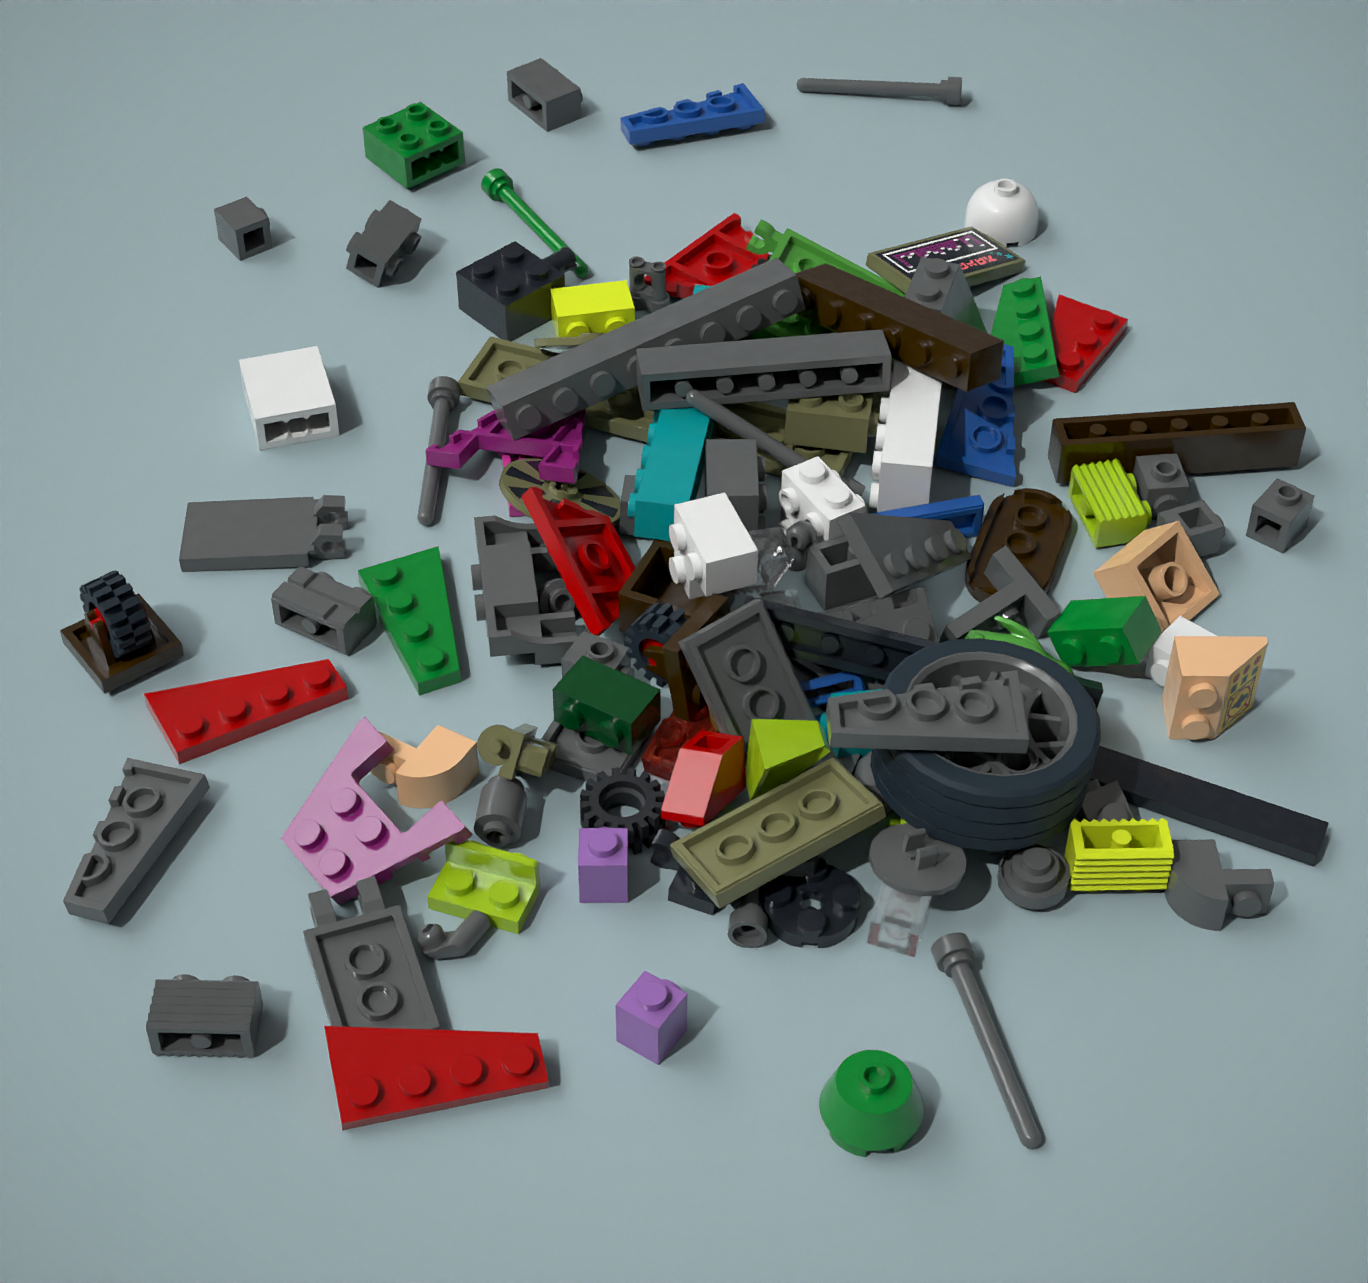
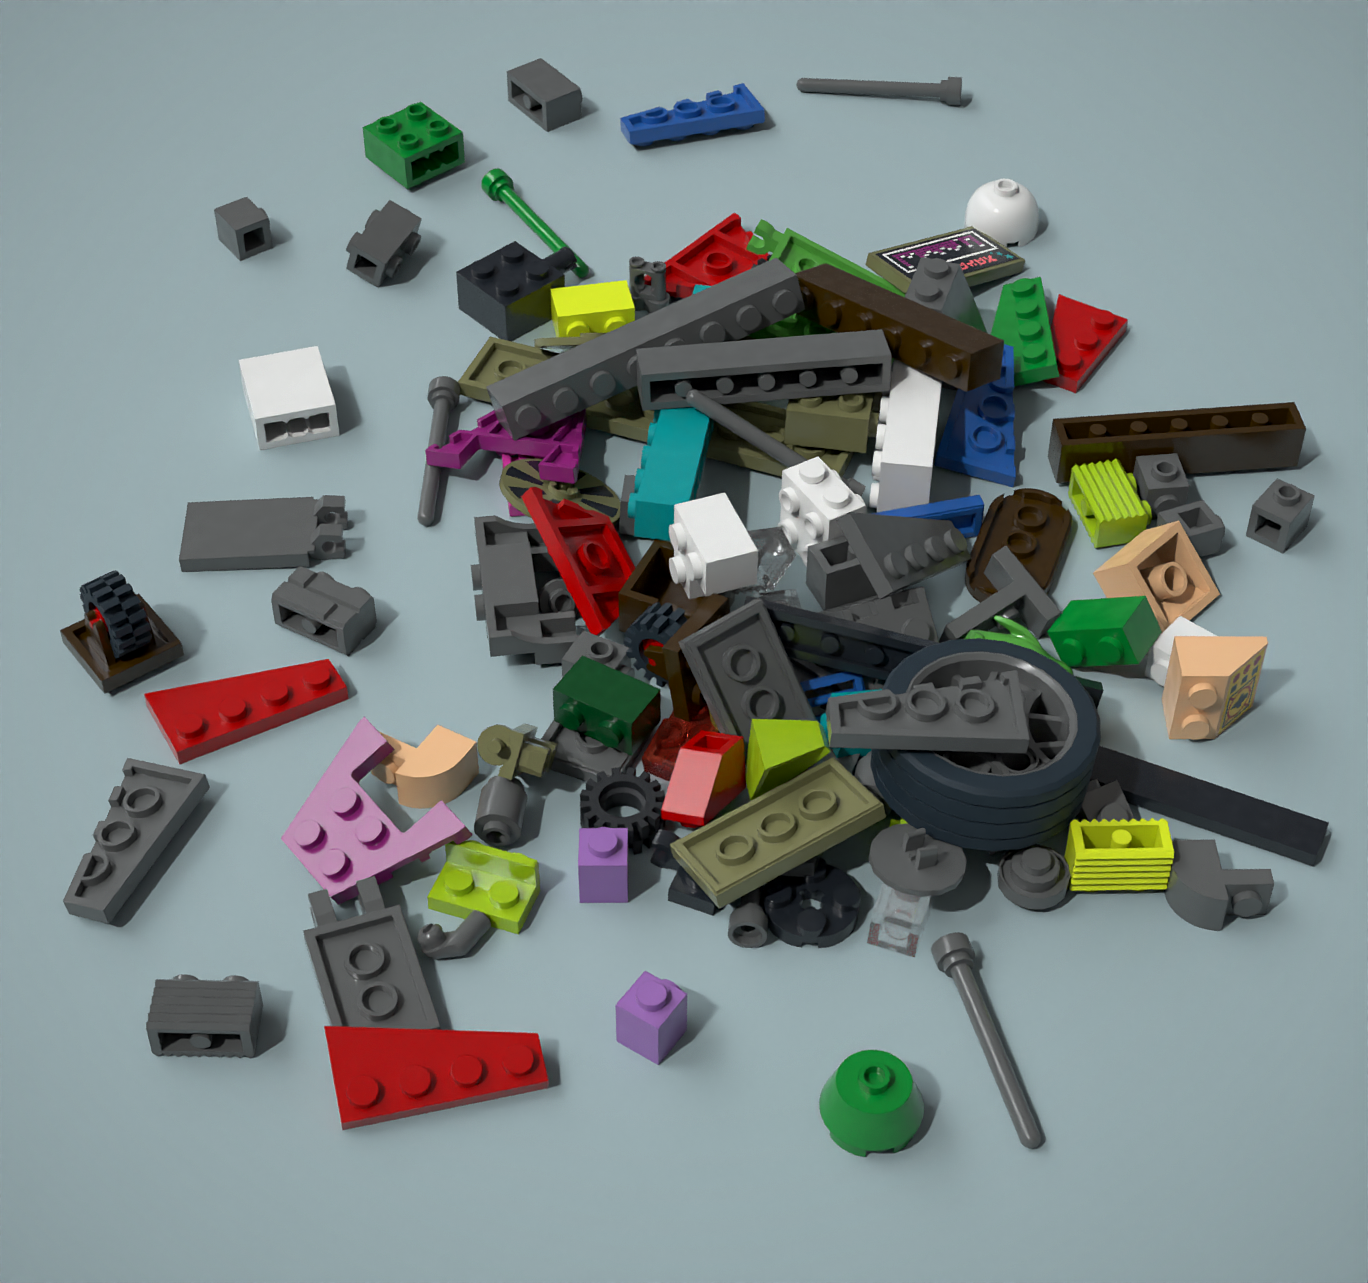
green wing [358,546,461,696] -> none
dark grey brick [705,439,767,548] -> none
dark grey arm [785,521,817,572] -> none

